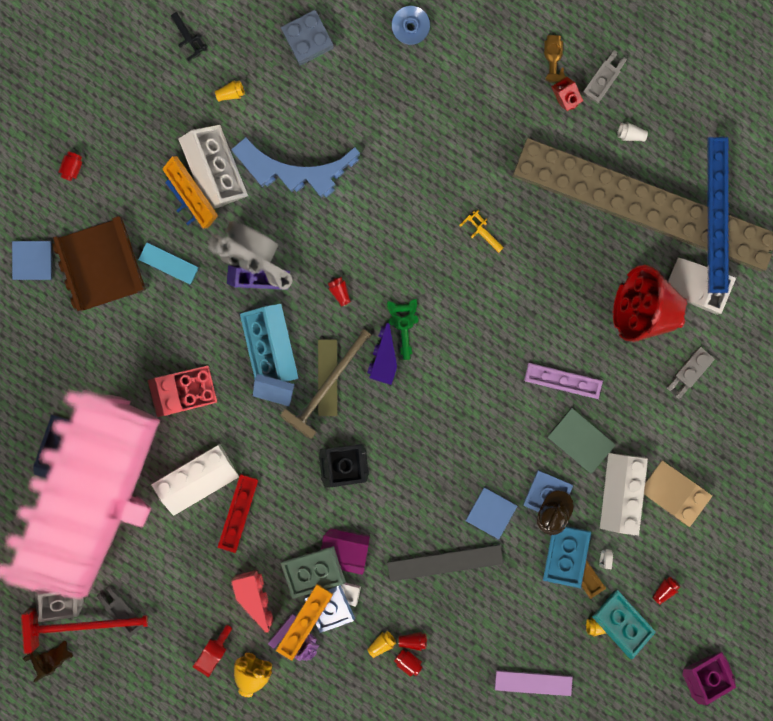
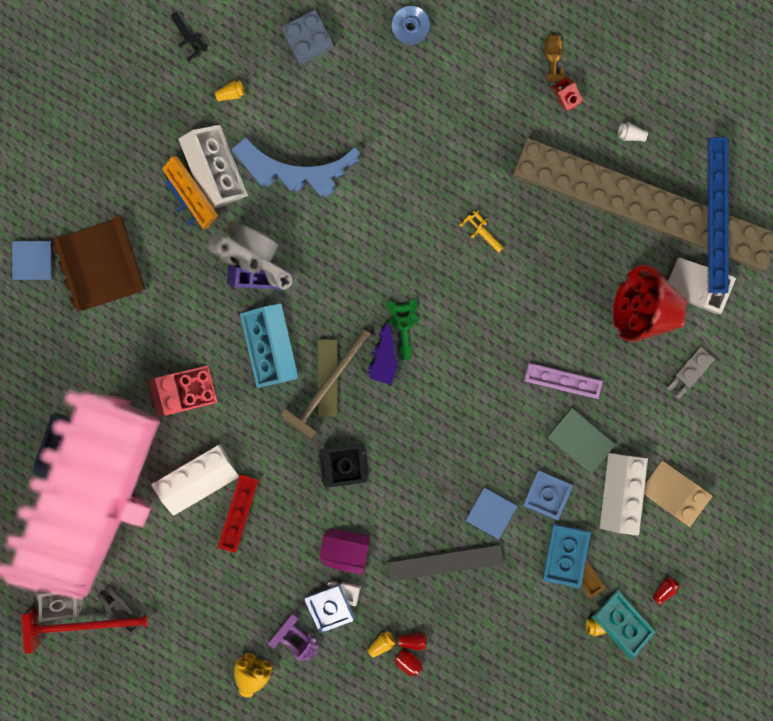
dark brown hair [23,640,73,682] -> none
red brick [58,151,83,181] -> none
medium azure tile [138,242,199,285] -> none
red beam [193,625,232,678] -> none
coral slope [232,570,274,633] -> none
medium blue tile [253,374,294,406] -> none
light orange plate [276,584,333,661] -> none
sand green tile [281,546,346,599] -> none
red cone [327,277,351,307] -> none
lavender tile [495,670,573,696] -> none
dark brown piece [537,490,574,535] -> none
light grey hinge [583,50,627,104] -> none
white tile [599,549,613,570] -> none
magenta slope [682,652,736,705] -> none

